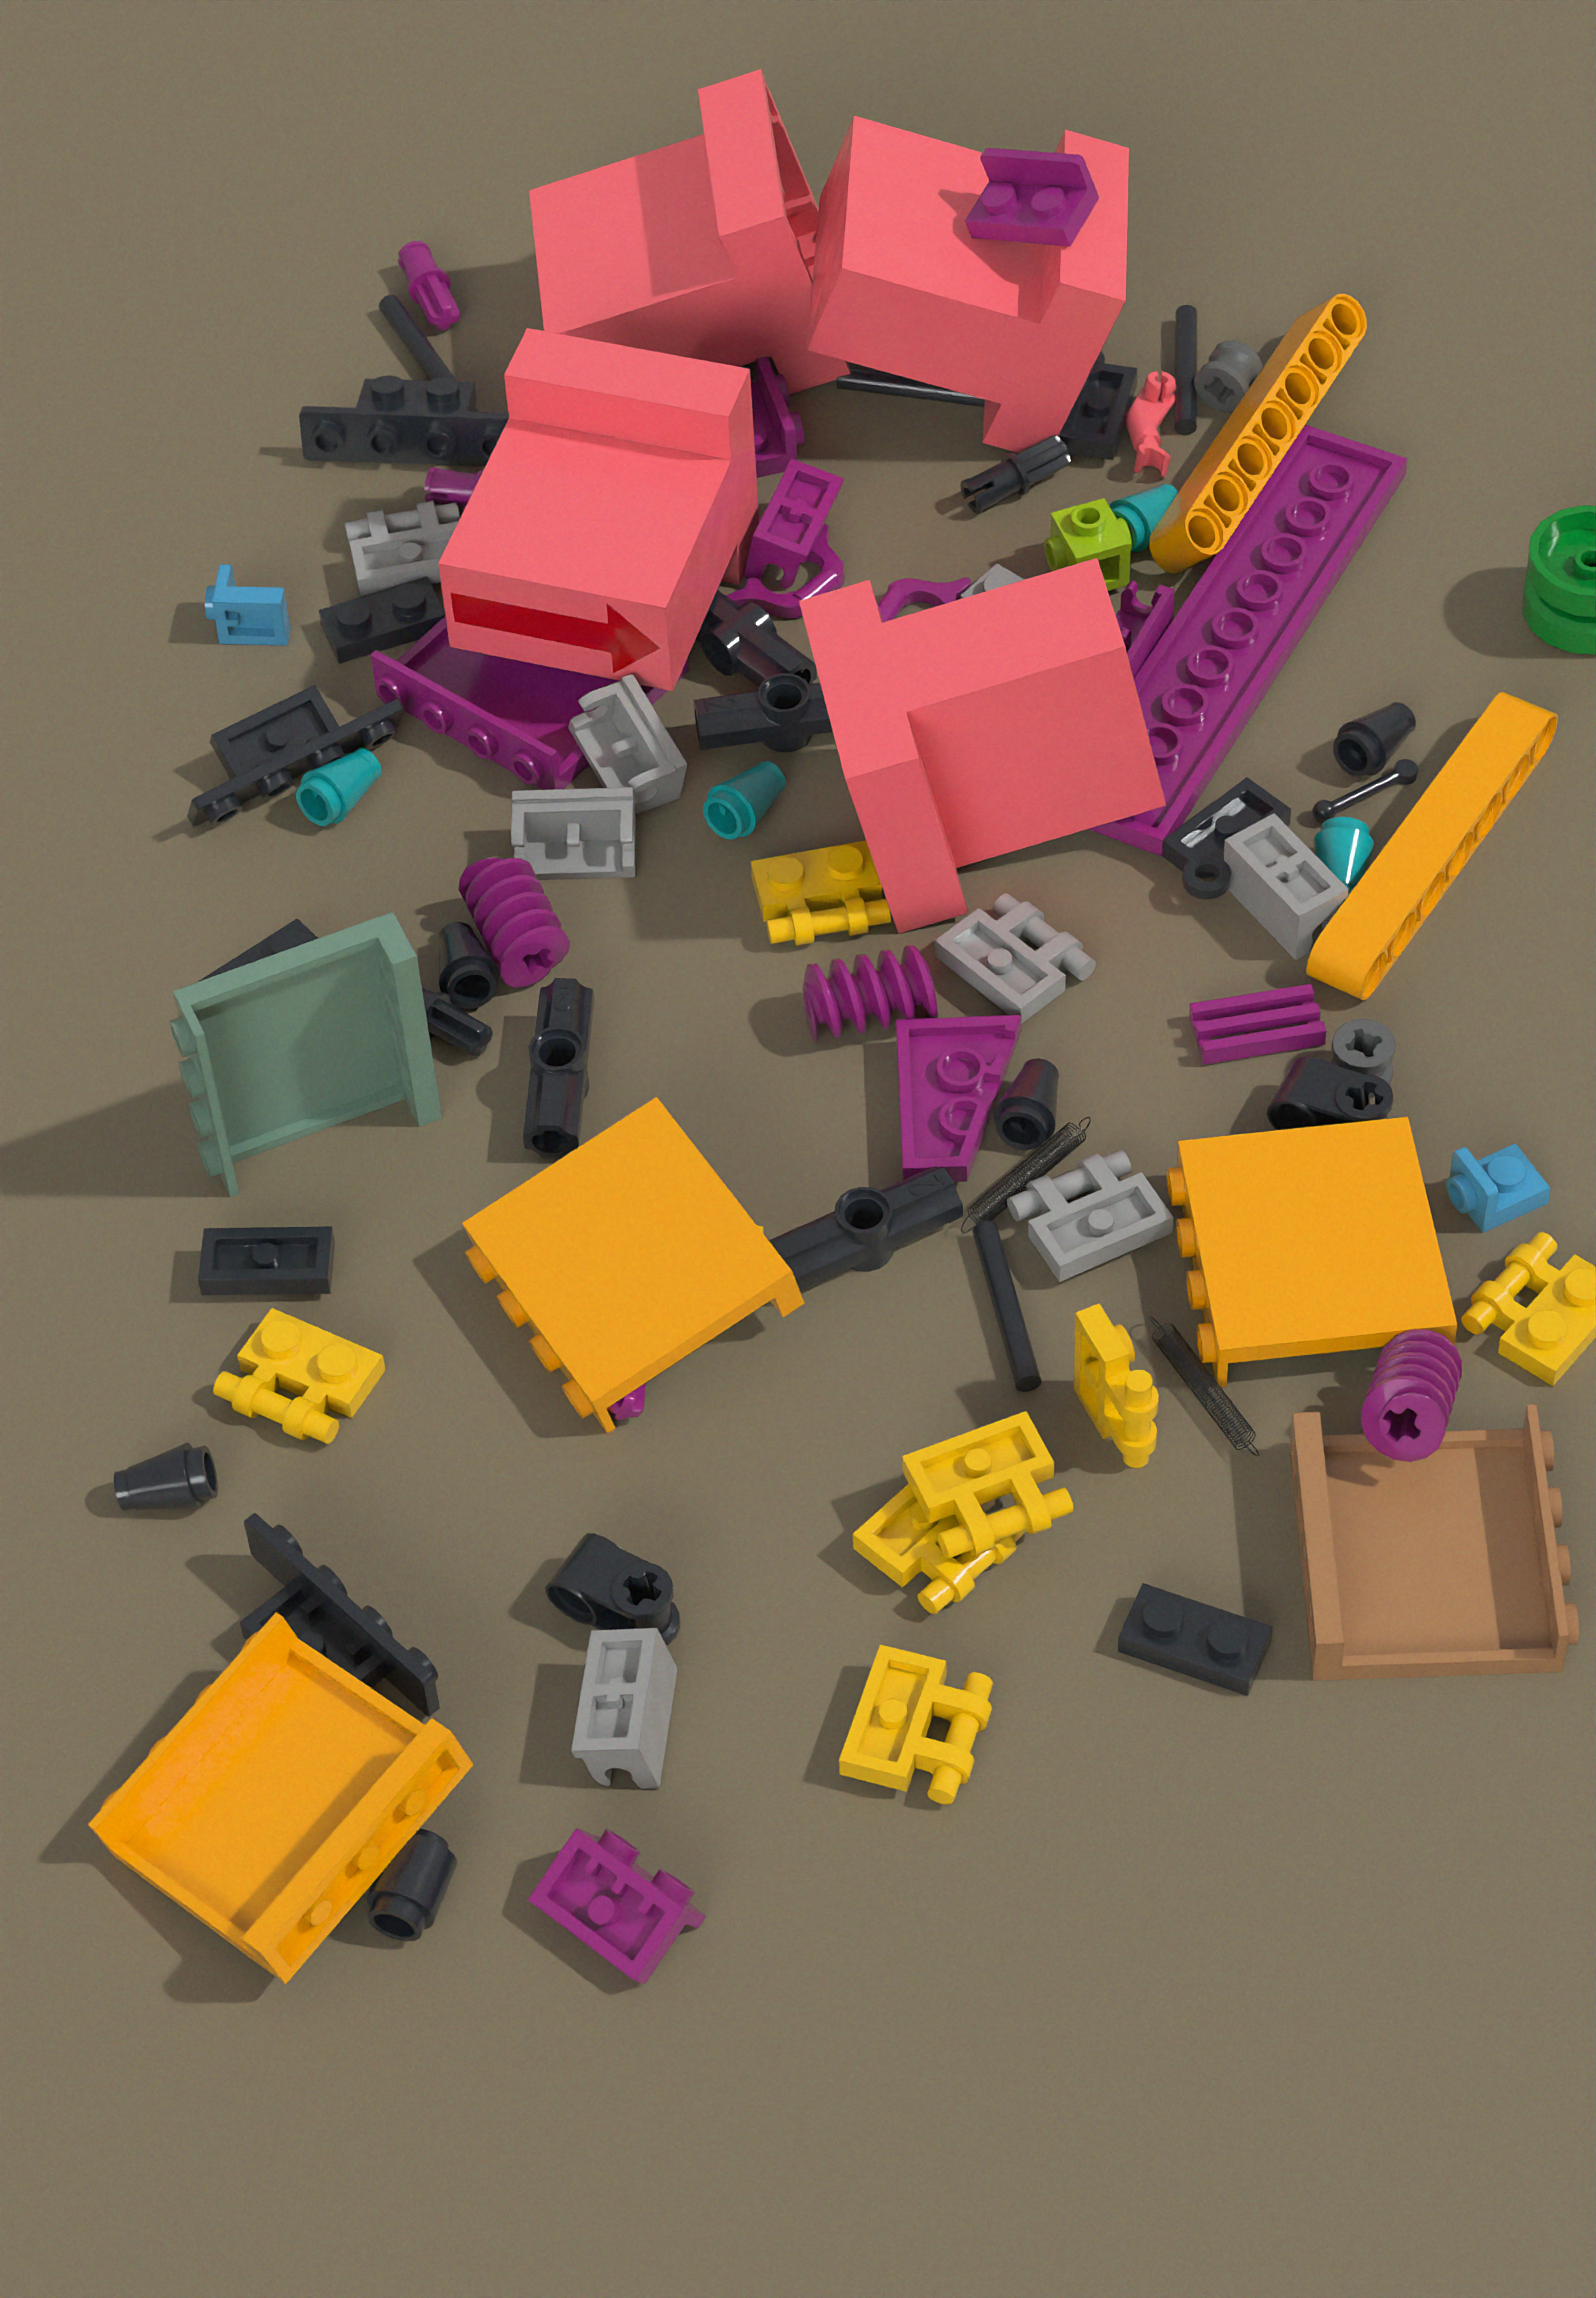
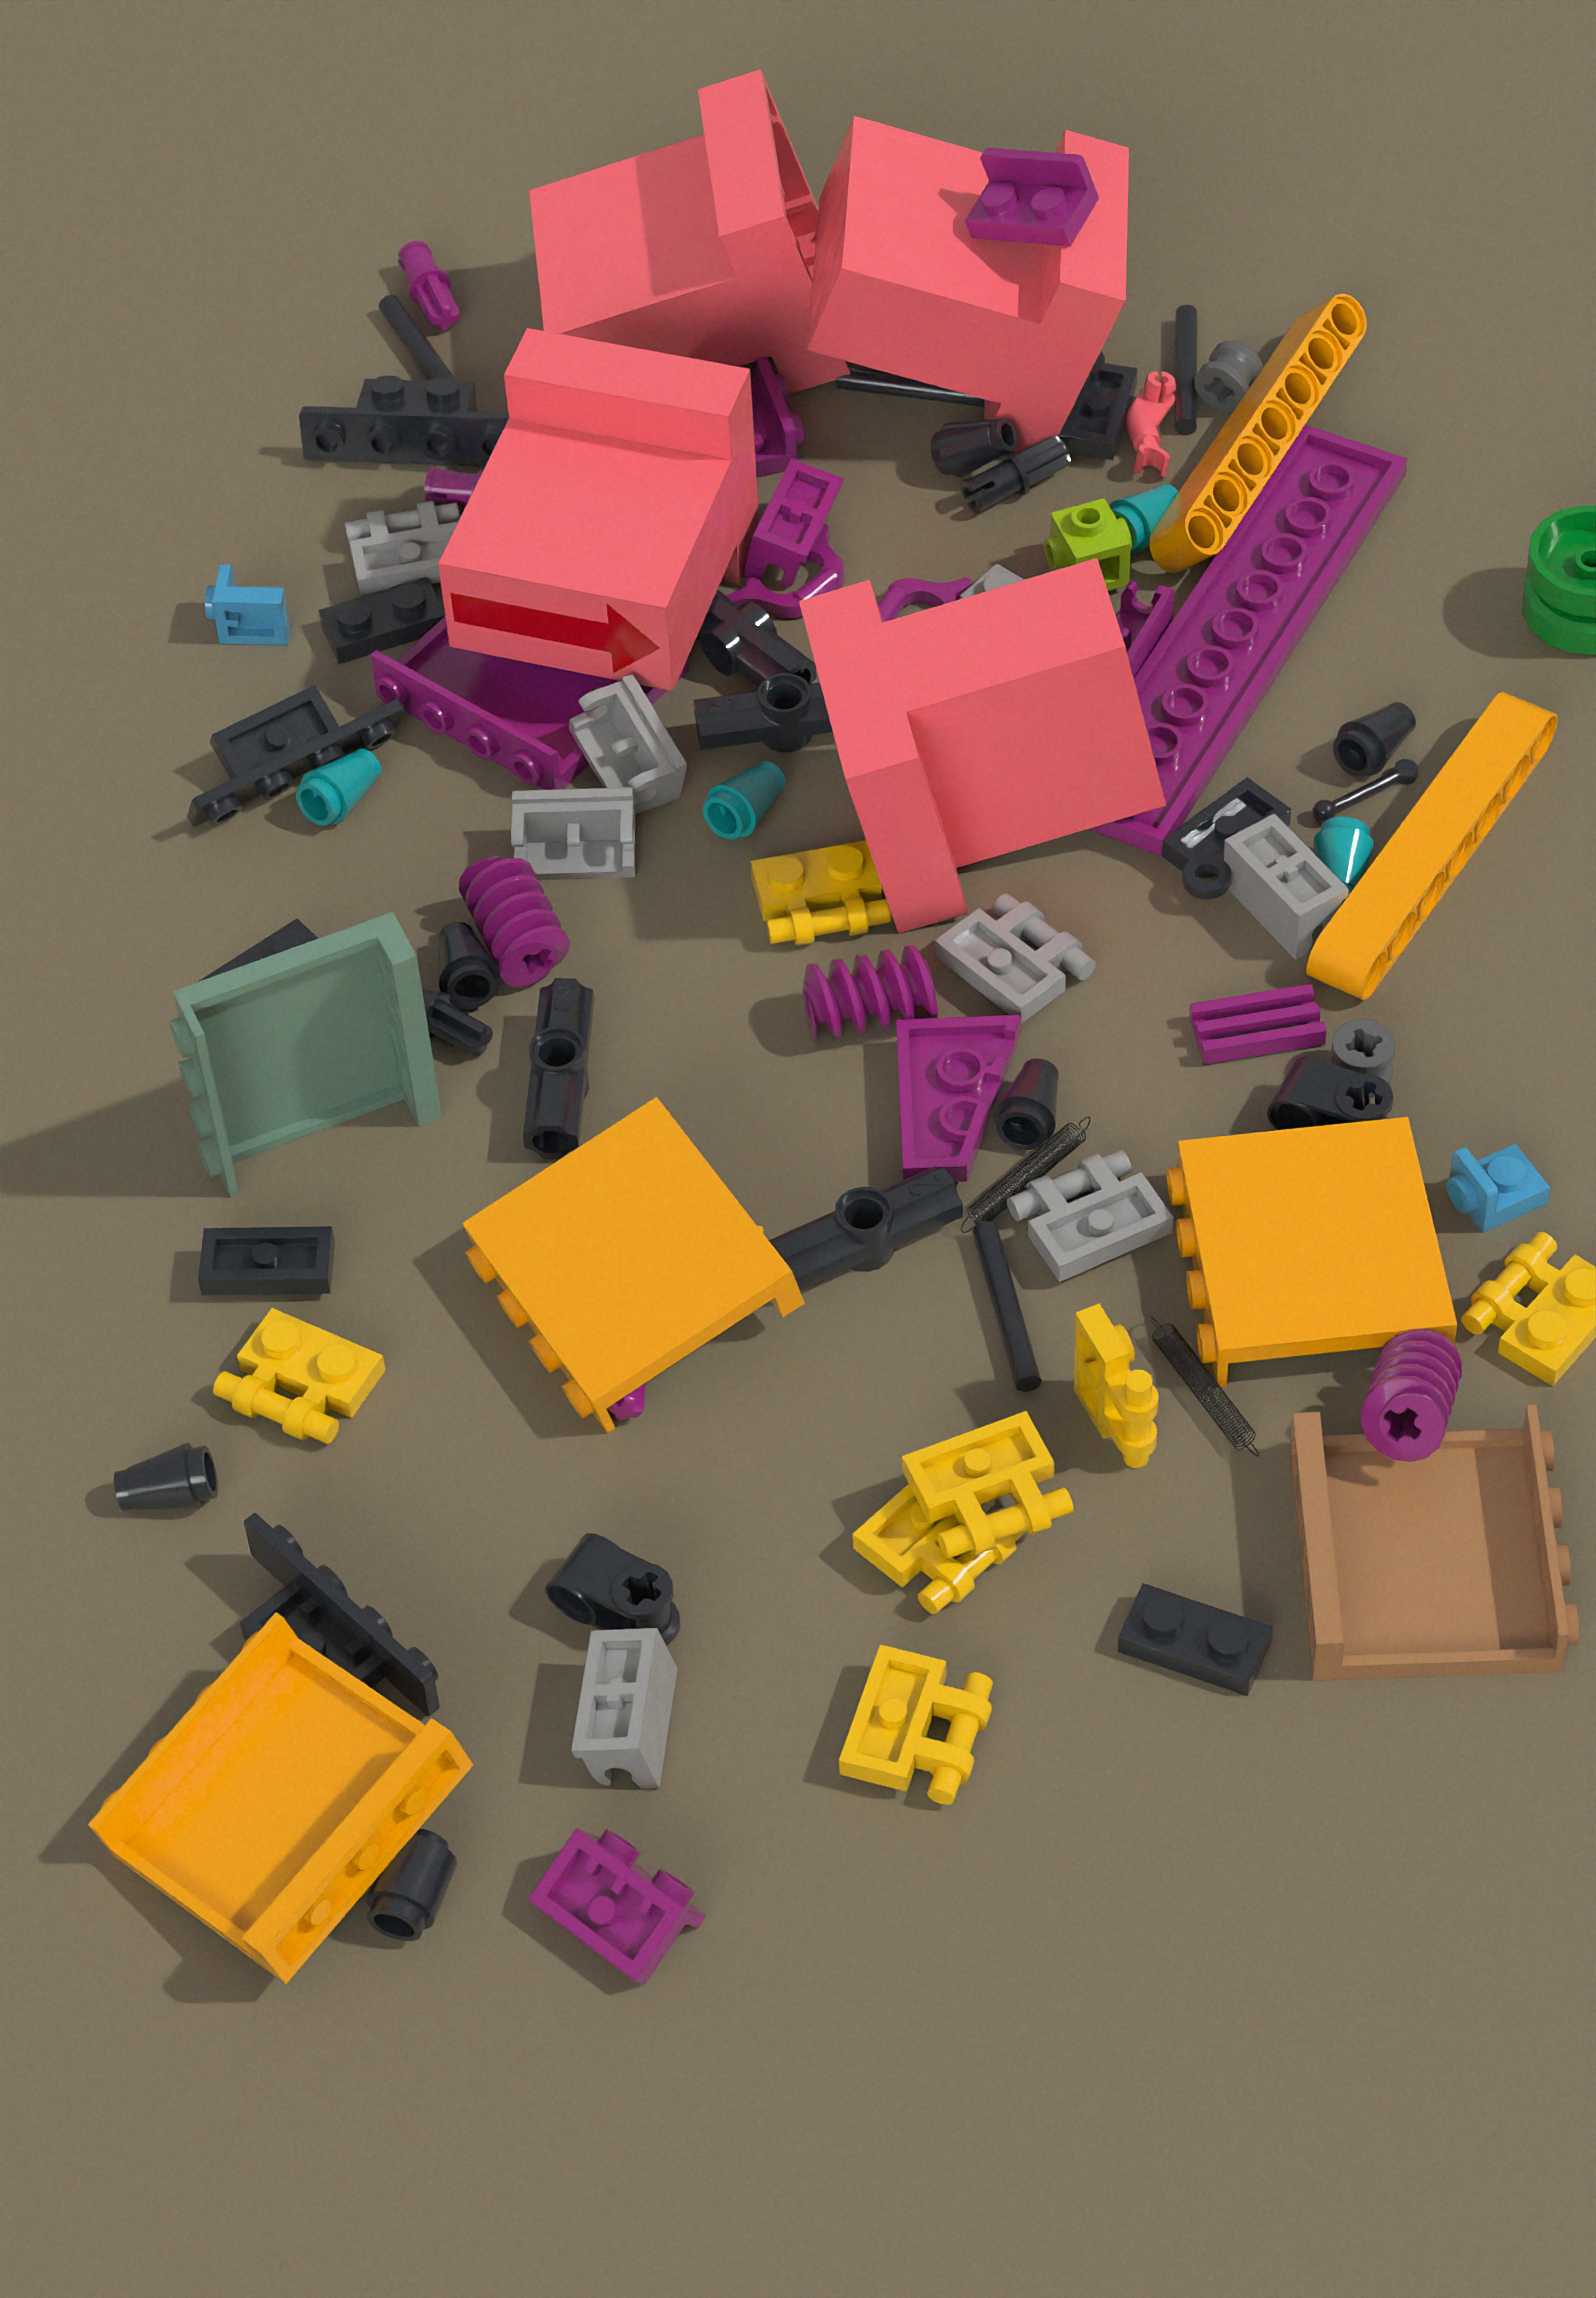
none -> black cone [931,418,1018,478]

